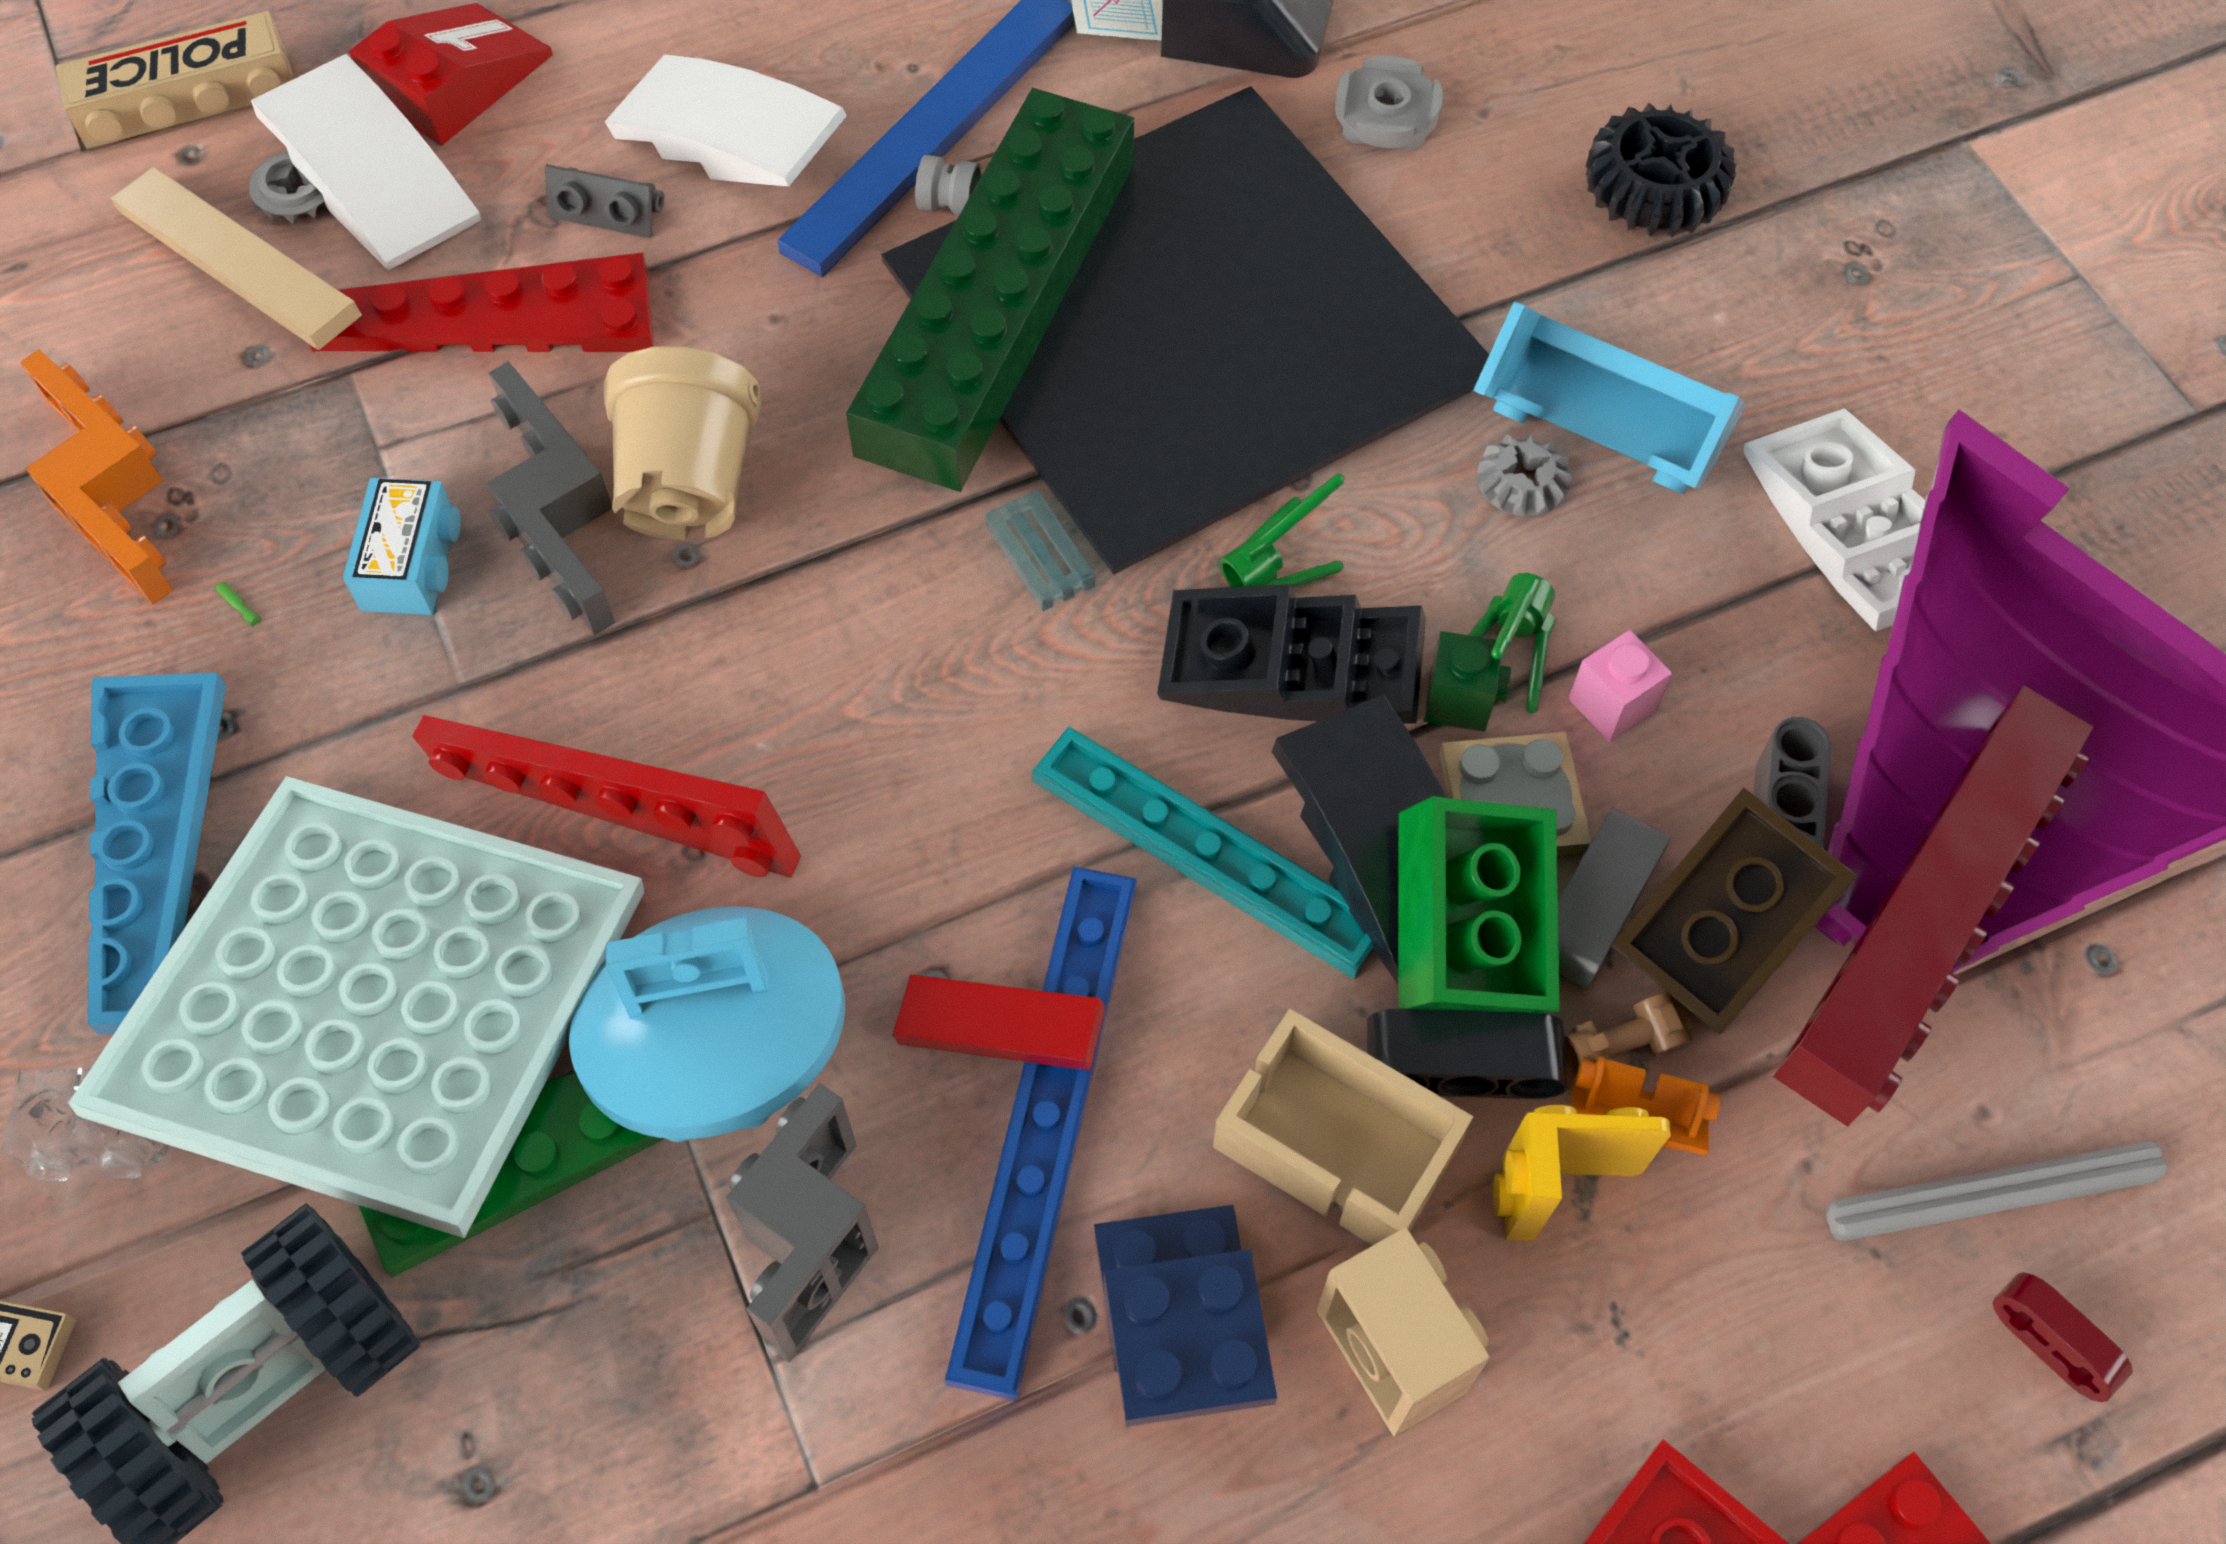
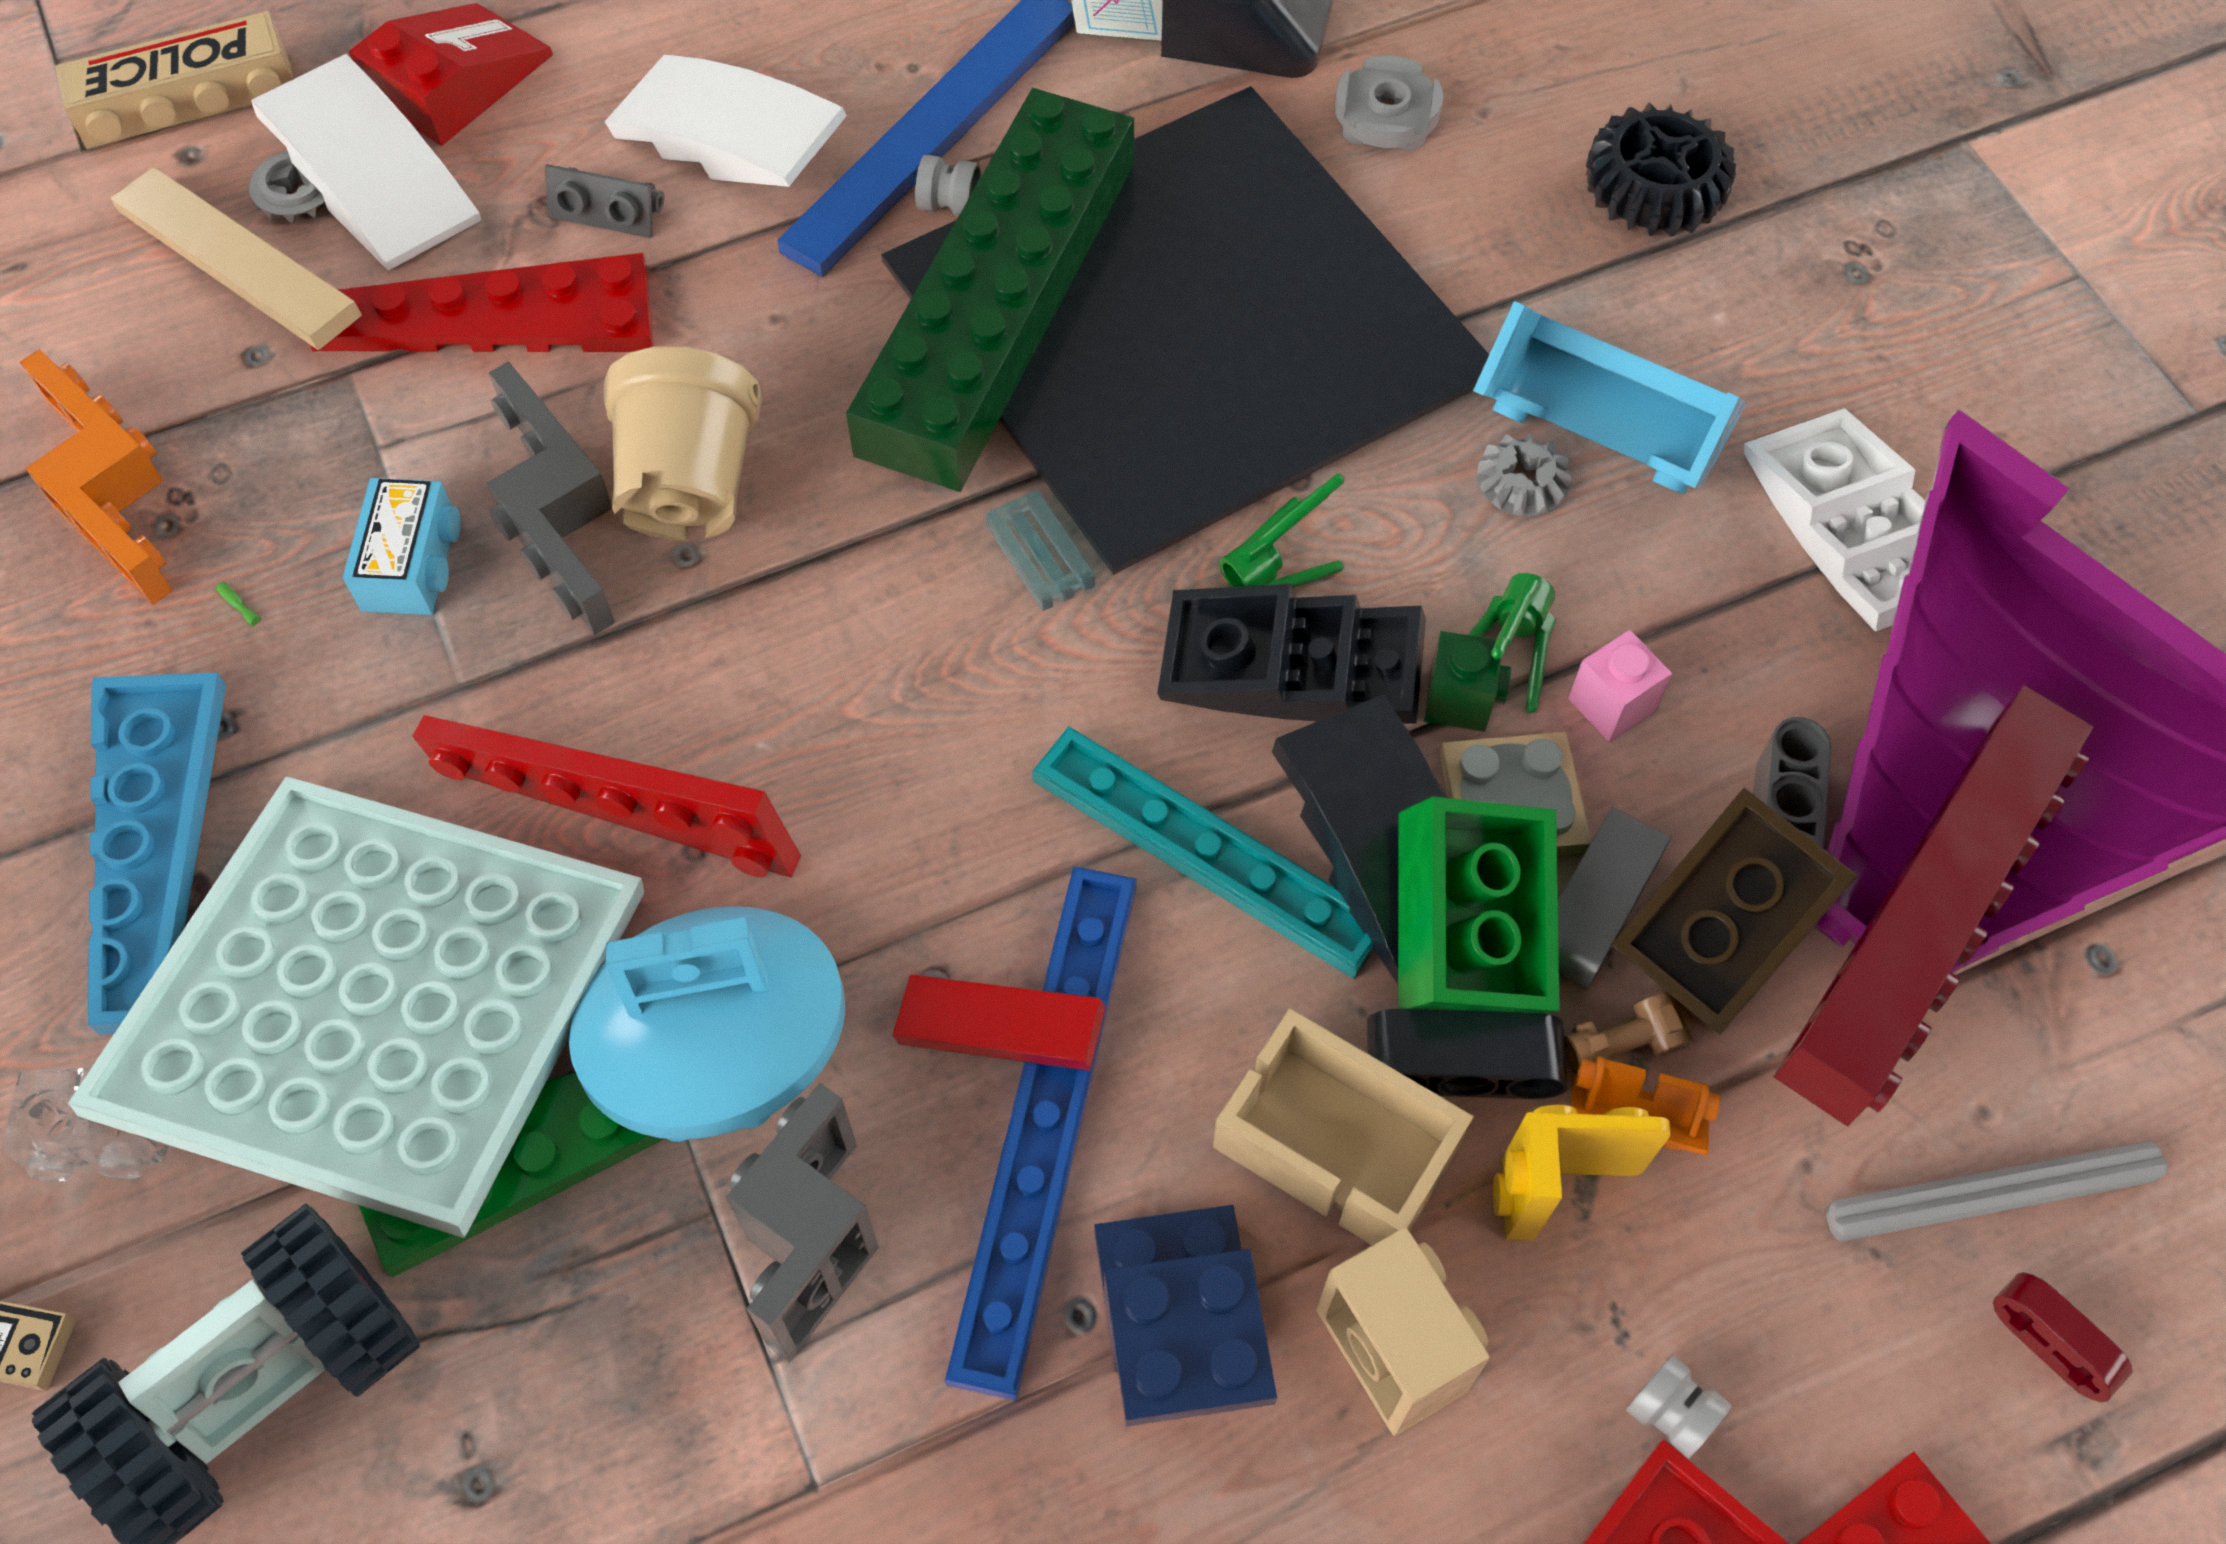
none -> light grey wheel [1626,1354,1732,1459]

